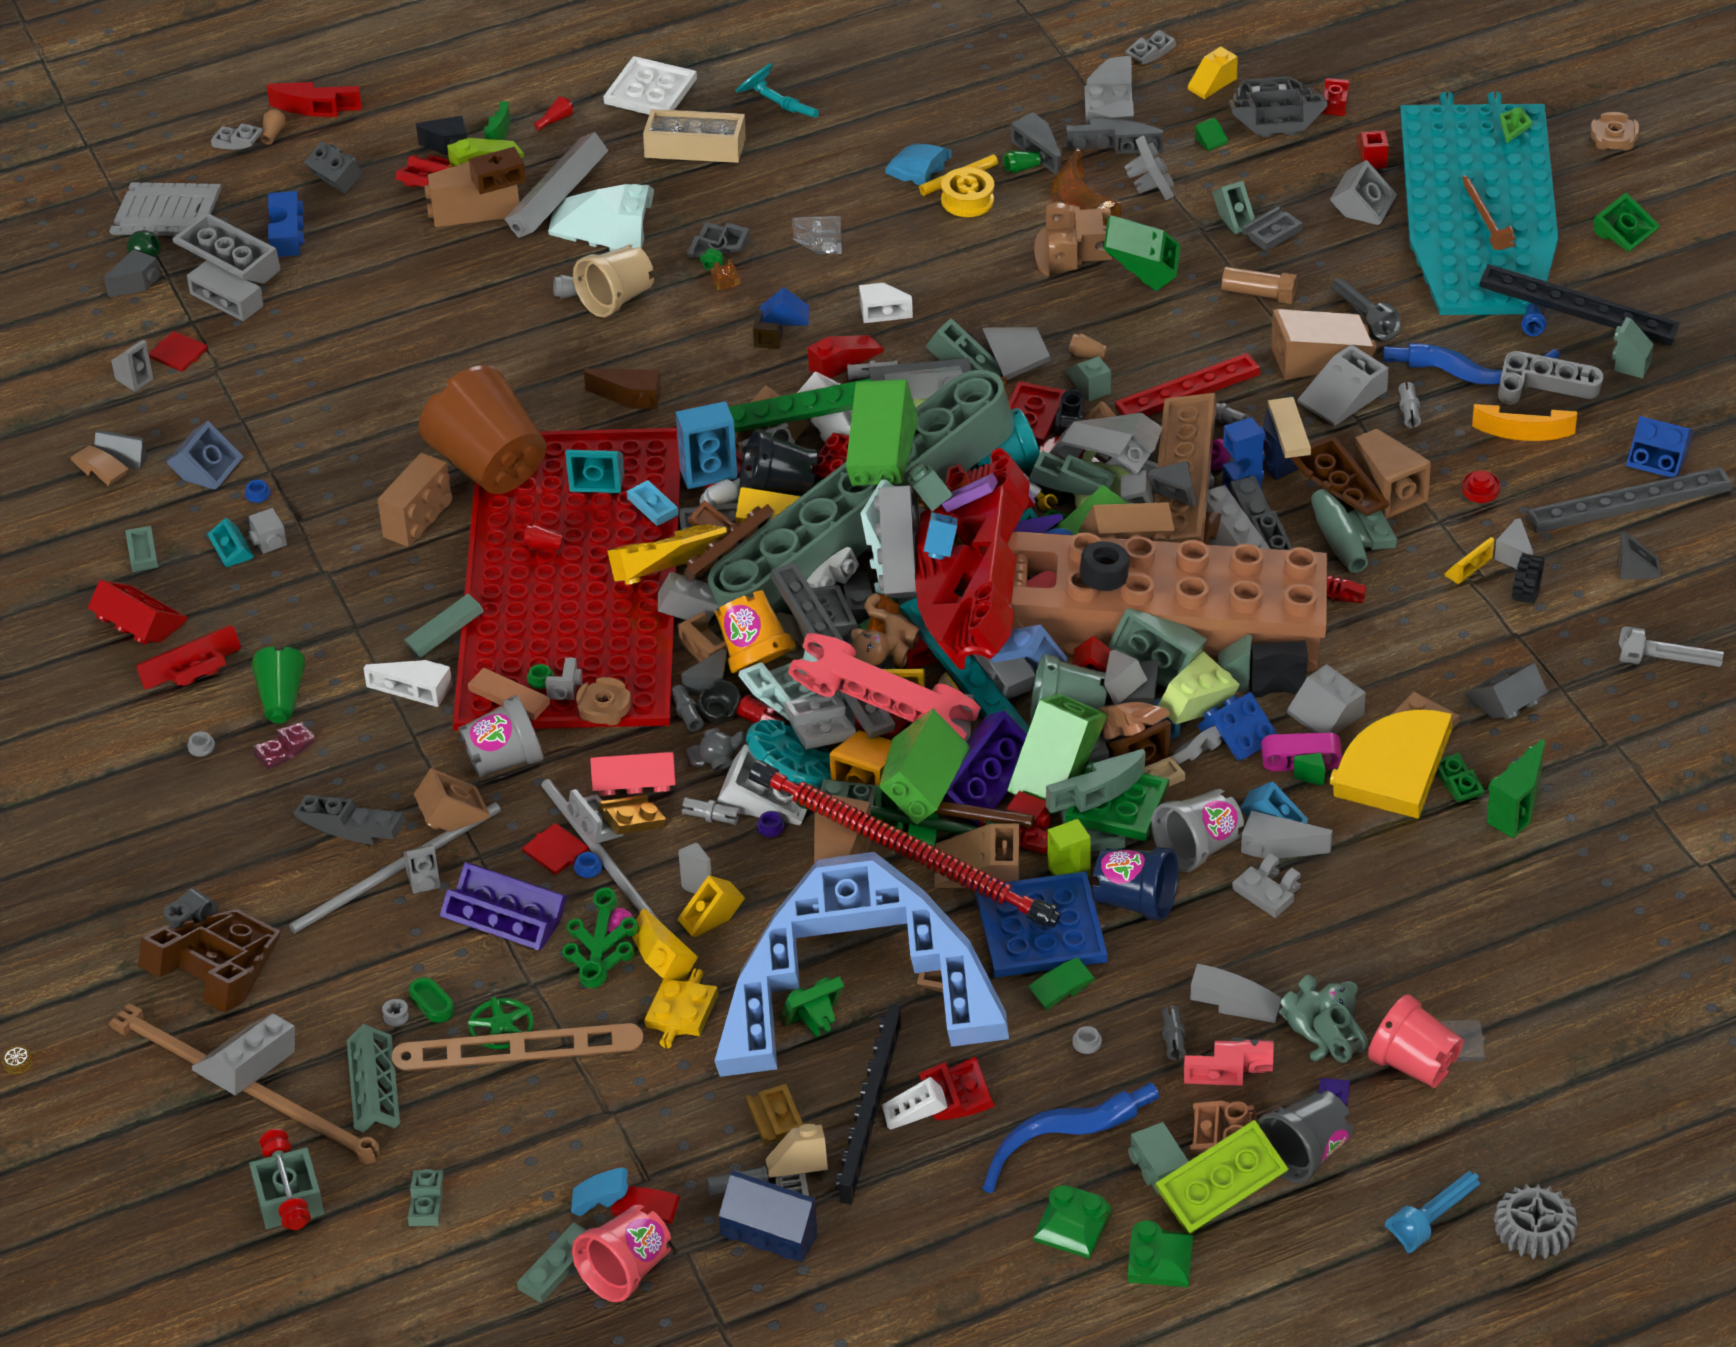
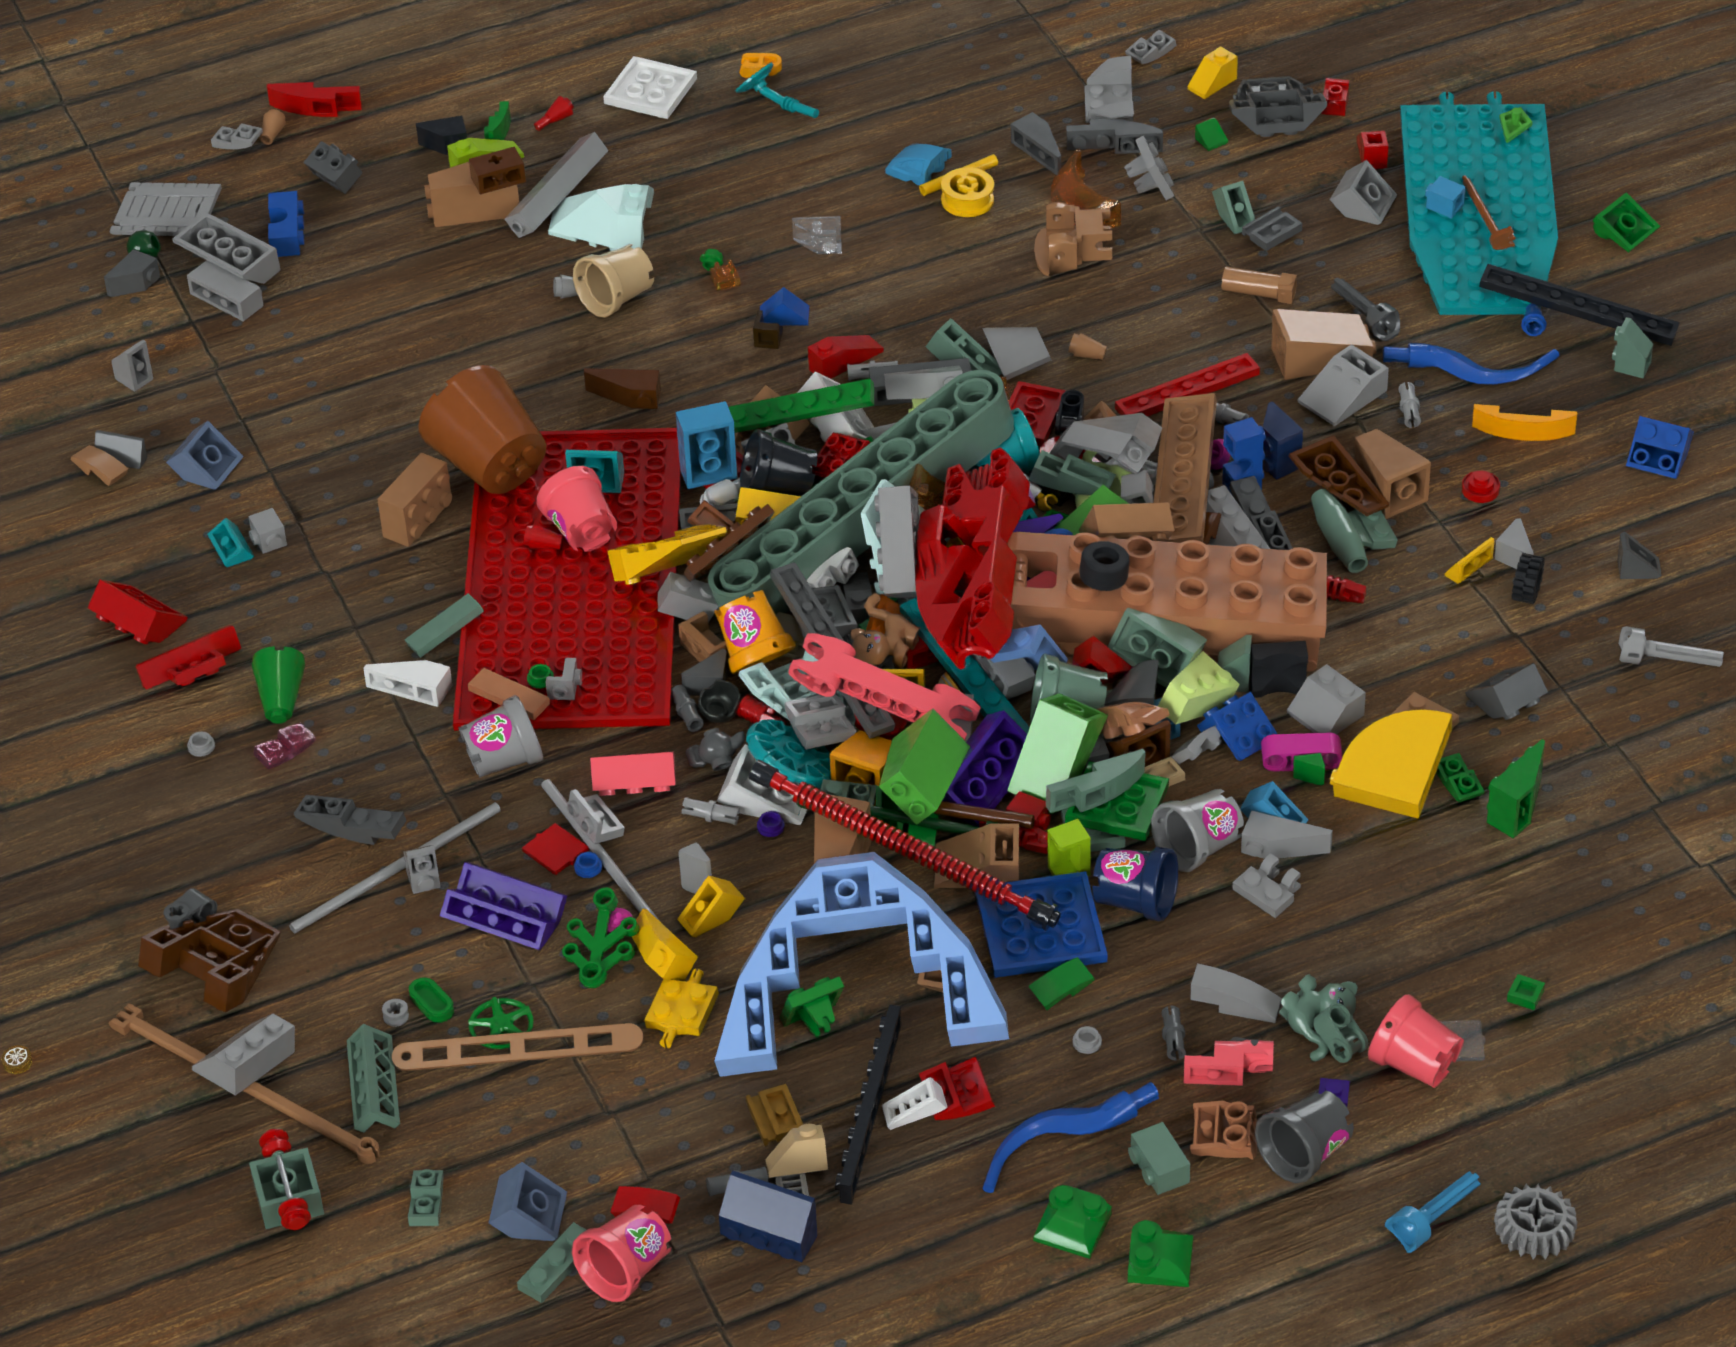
sand green tile [125,526,158,572] -> none
red piece [149,331,208,372] -> none
blue plate [245,479,271,503] -> none
red slope [395,155,453,187] -> none
medium nougat slope [414,768,490,832] -> none
dark azure slope [571,1167,628,1217] -> none
medium nougat plate [576,677,631,726] -> none
pearl gold plate [598,795,666,835] -> none
medium azure plate [627,480,678,526] -> none
tan brick [643,109,746,163] -> none
dark grey slope [687,222,751,258] -> none
bright green slope [846,379,918,486] -> none
white slope [859,283,913,323] -> none
sand green slope [907,463,953,511] -> none
dark azure slope [924,512,958,560] -> none
medium lavender tile [942,473,998,512] -> none
green cone [1003,150,1041,174] -> none
sand green slope [1065,356,1111,401] -> none
green slope [1103,215,1181,291] -> none
light grey slope [1104,650,1147,705] -> none
dark grey slope [1148,461,1197,507] -> none
lime plate [1154,1120,1289,1234] -> none
tan tile [1268,397,1311,458] -> none
light grey beam [1498,351,1603,405] -> none
dark grey tile [1527,467,1732,533] -> none
medium nougat plate [1590,112,1639,150] -> none
none -> sand blue slope [489,1162,567,1241]
none -> coral piece [537,466,617,552]
none -> light orange plate [739,53,782,78]
none -> dark azure brick [1425,176,1465,219]
none -> green plate [1507,974,1545,1010]

